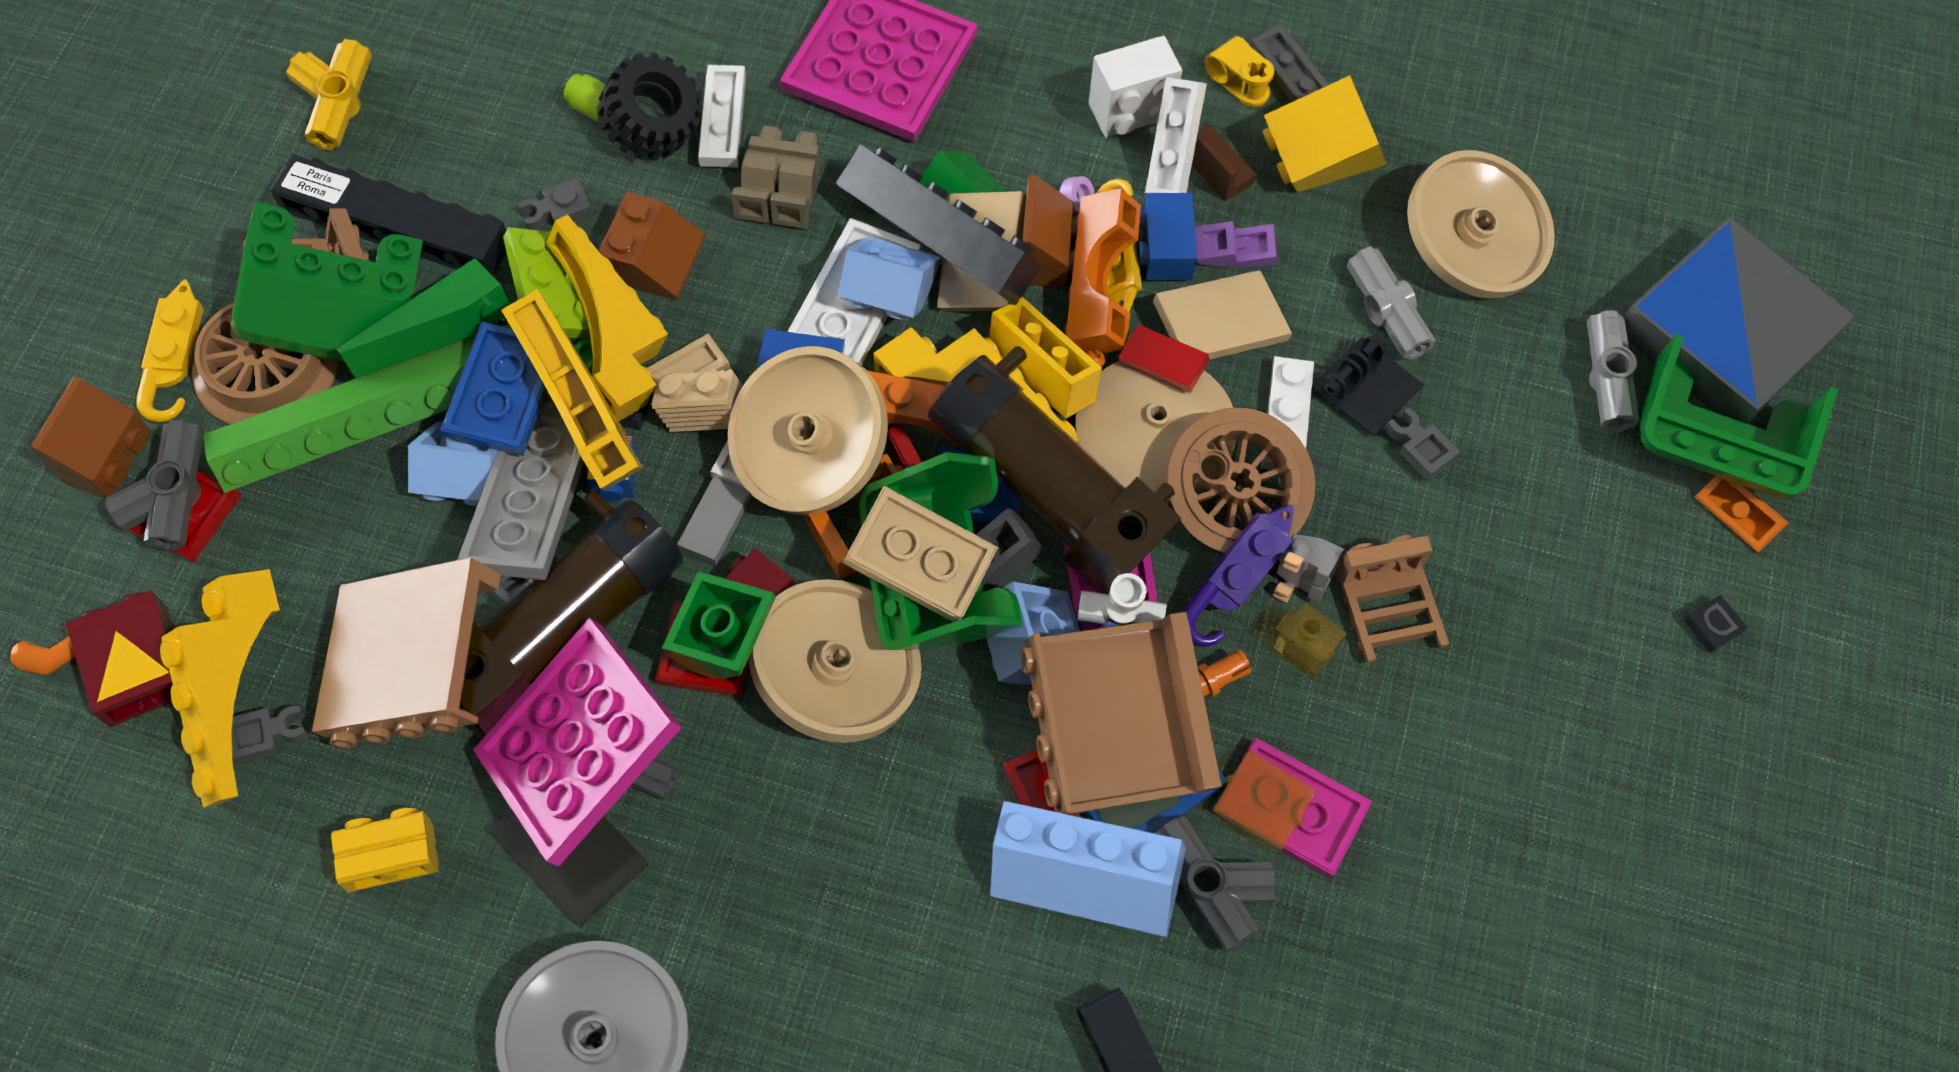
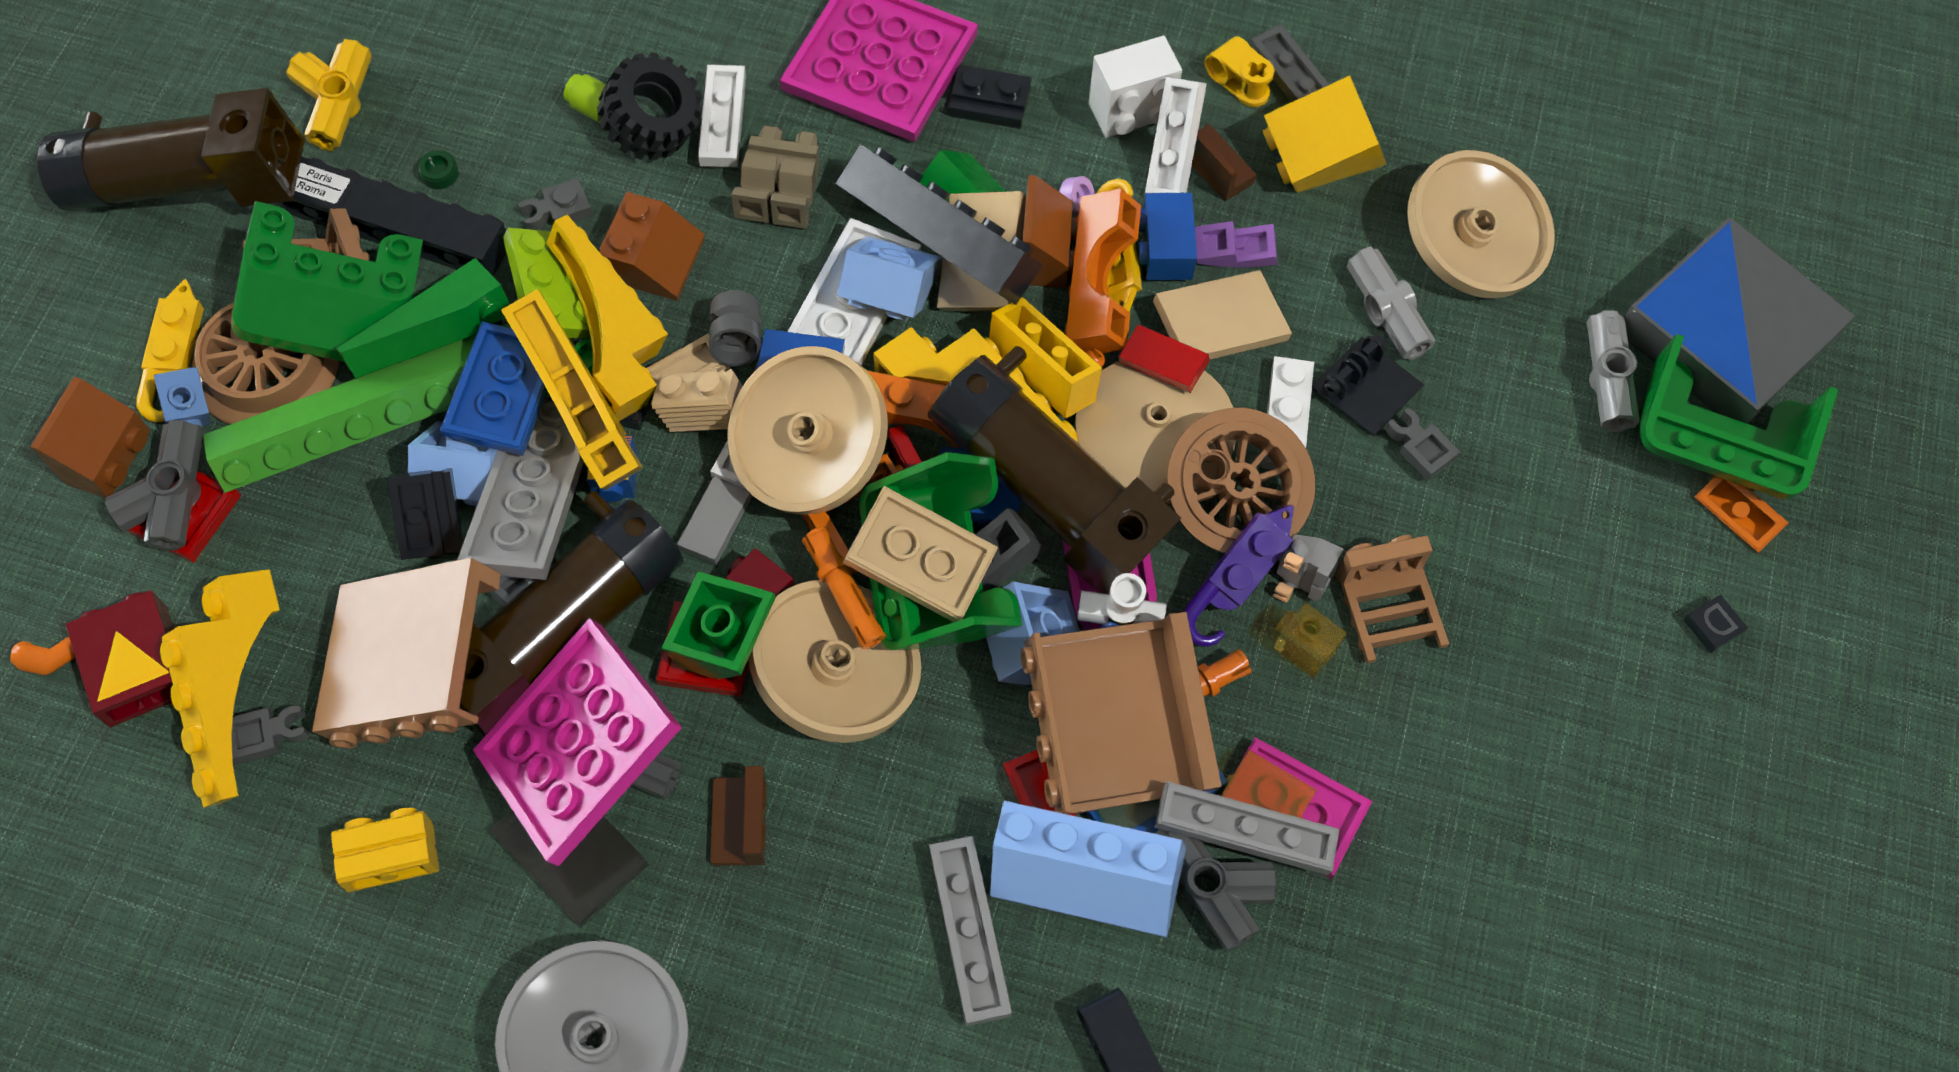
none -> dark brown piece [37,88,305,211]
none -> medium blue brick [154,367,211,428]
none -> black plate [387,468,464,560]
none -> dark green tile [417,150,459,190]
none -> dark grey wheel [709,290,761,366]
none -> reddish brown panel [710,766,767,866]
none -> orange pin [802,527,886,650]
none -> light grey plate [929,836,1012,1027]
none -> black plate [948,64,1032,129]
none -> light grey tile [1155,781,1339,875]

